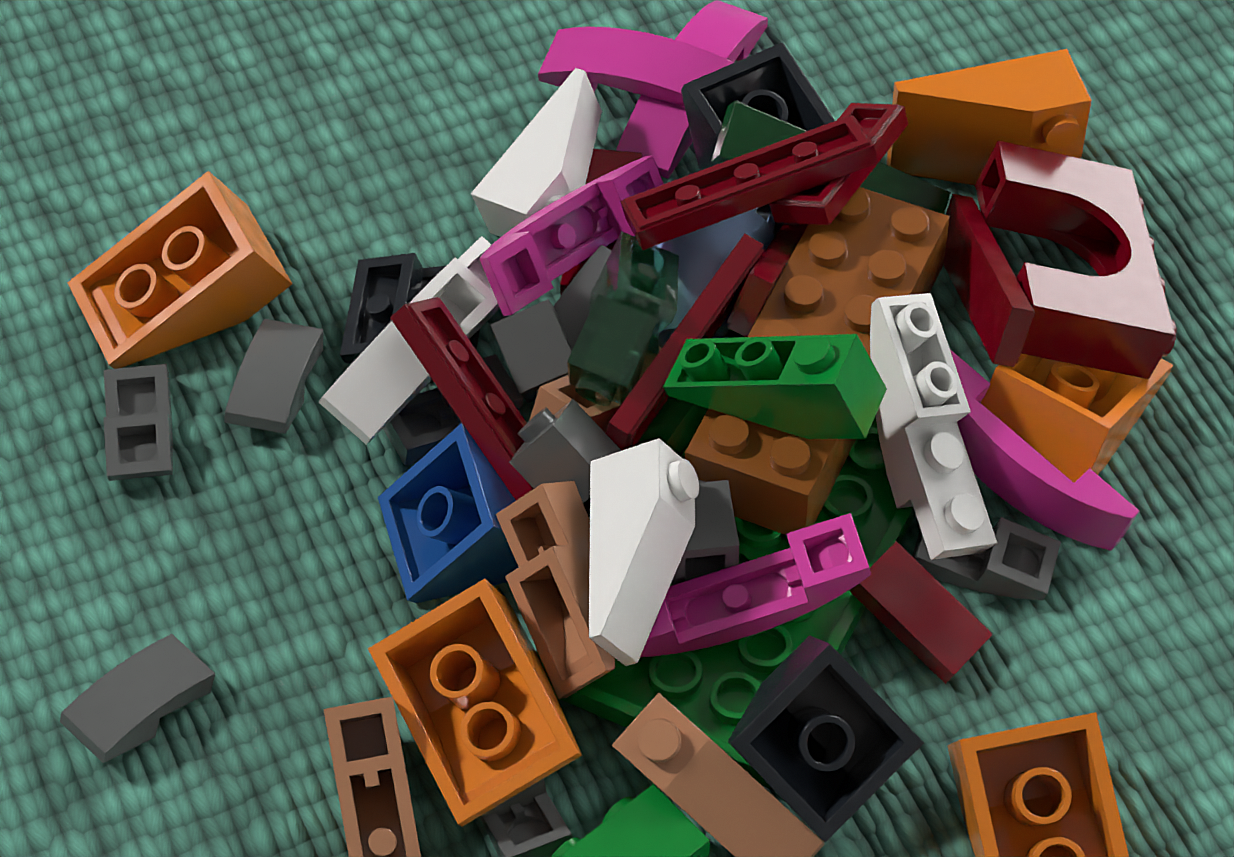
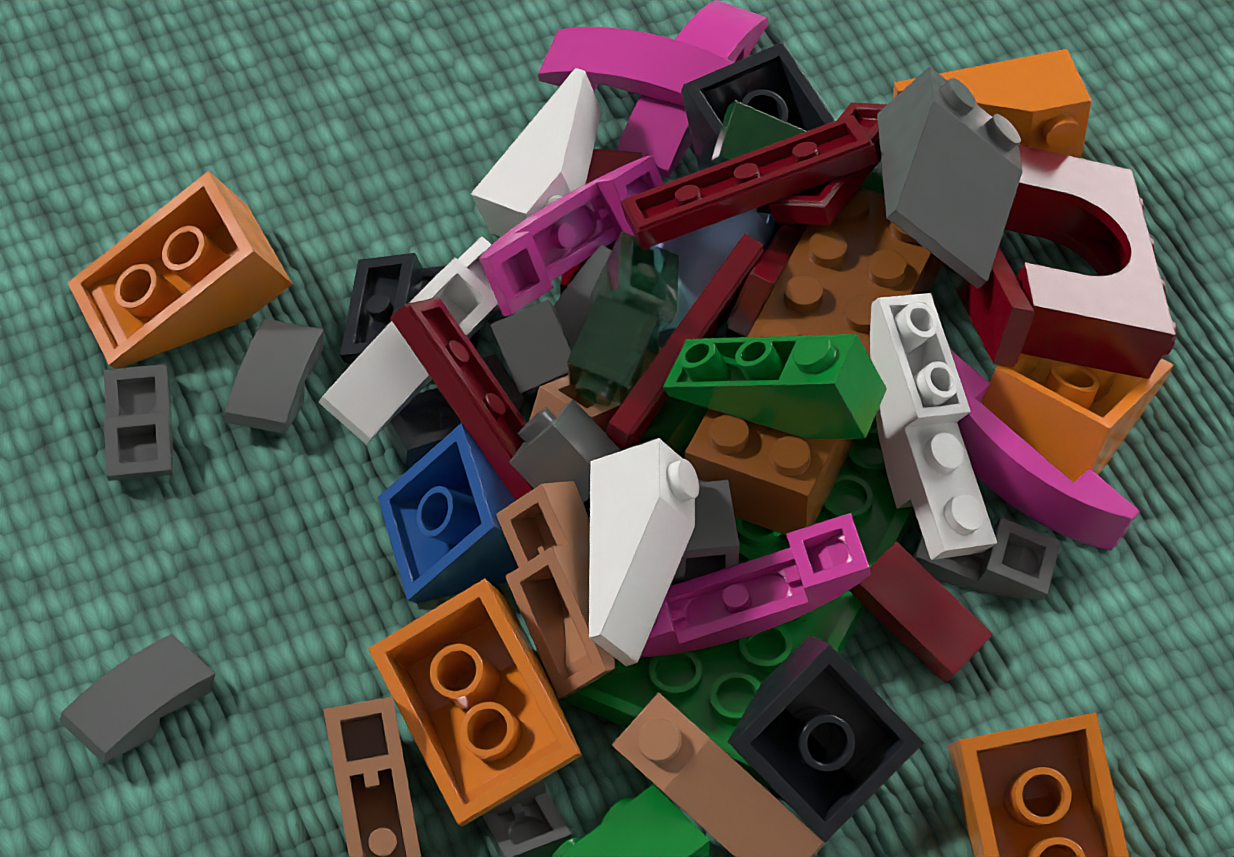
none -> dark grey slope [877,66,1023,289]

